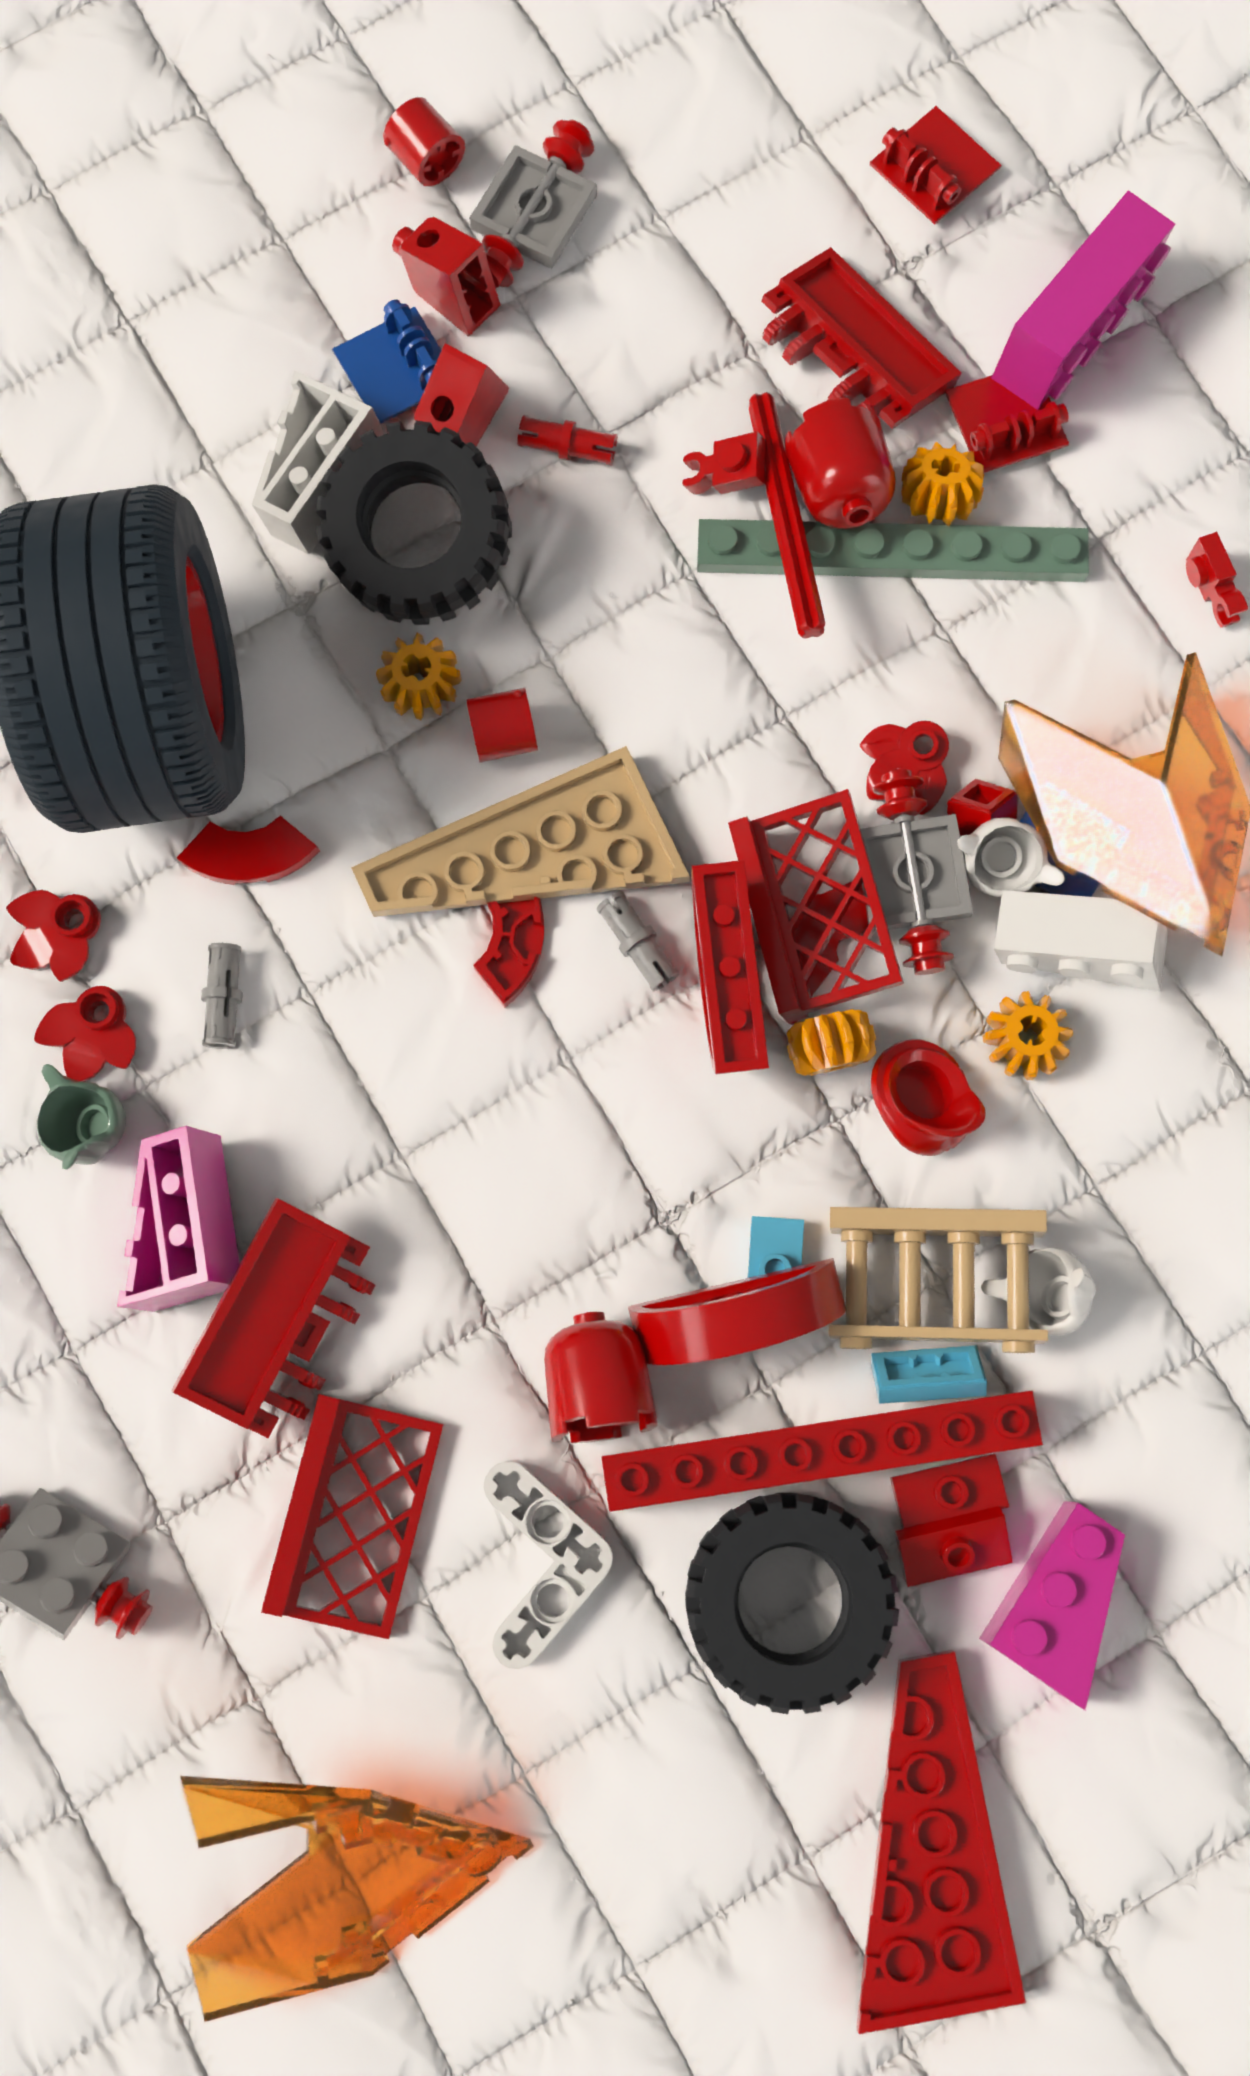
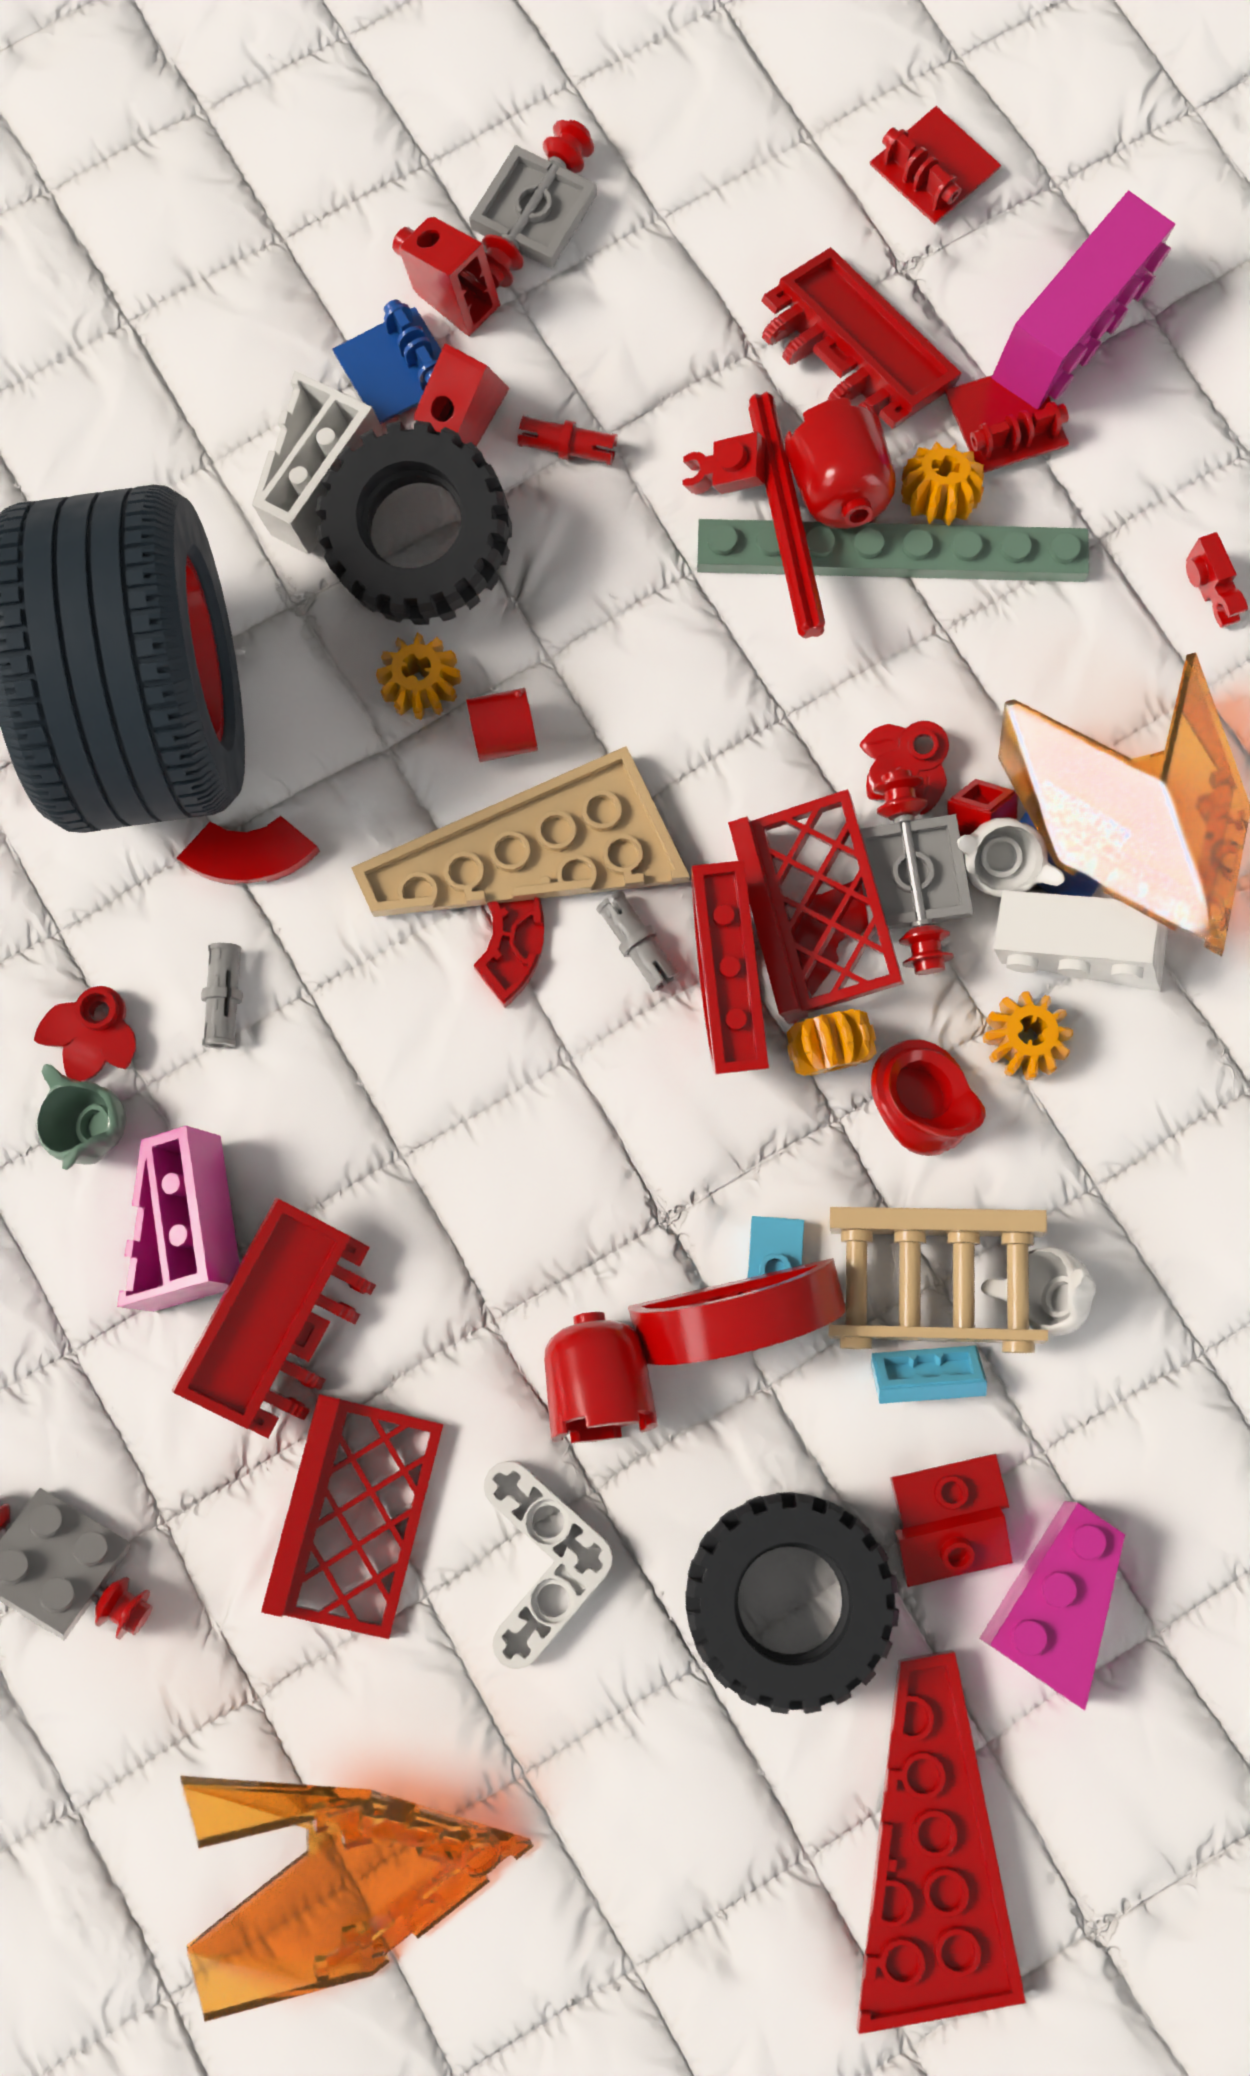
red plate [6,890,101,982] -> none
red piece [383,97,466,187] -> none
red brick [601,1390,1043,1512] -> none

